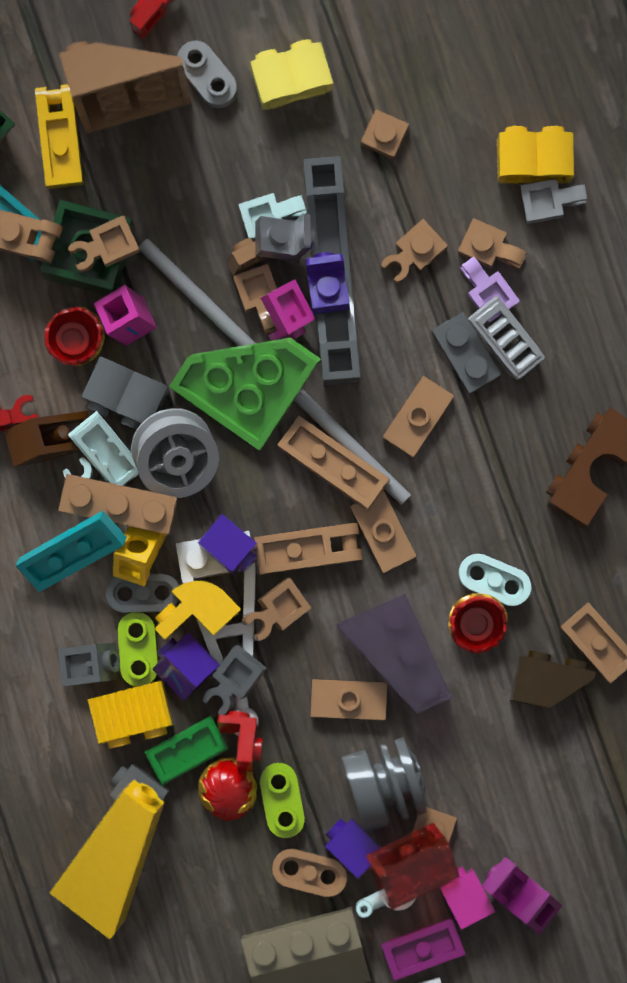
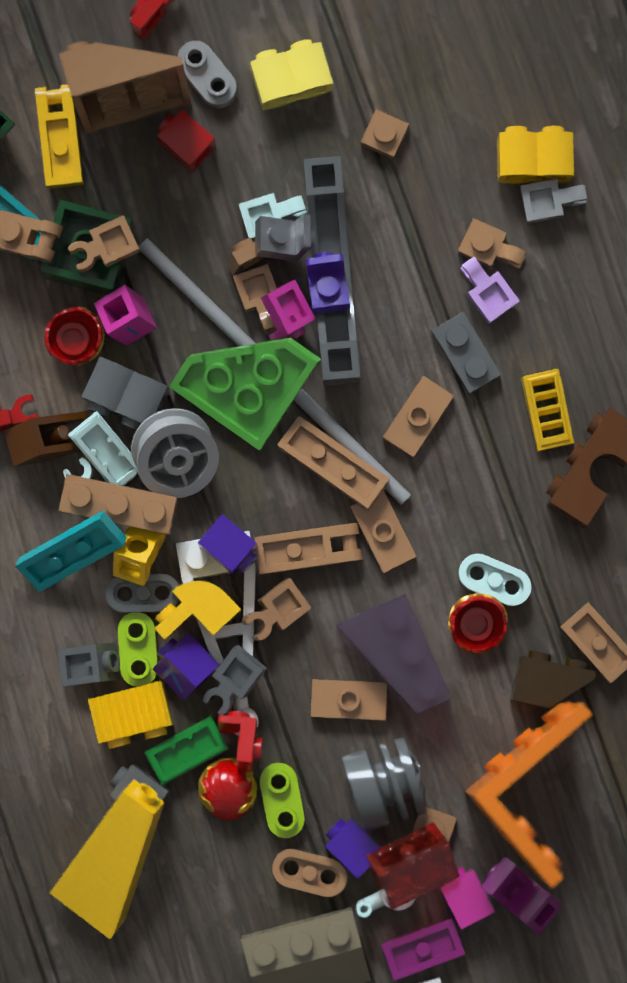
medium nougat plate [381,219,448,285] -> none
light grey slope [467,296,545,380] -> none
none -> red brick [157,110,216,173]
none -> orange bracket [465,702,592,888]
none -> yellow slope [521,369,574,452]

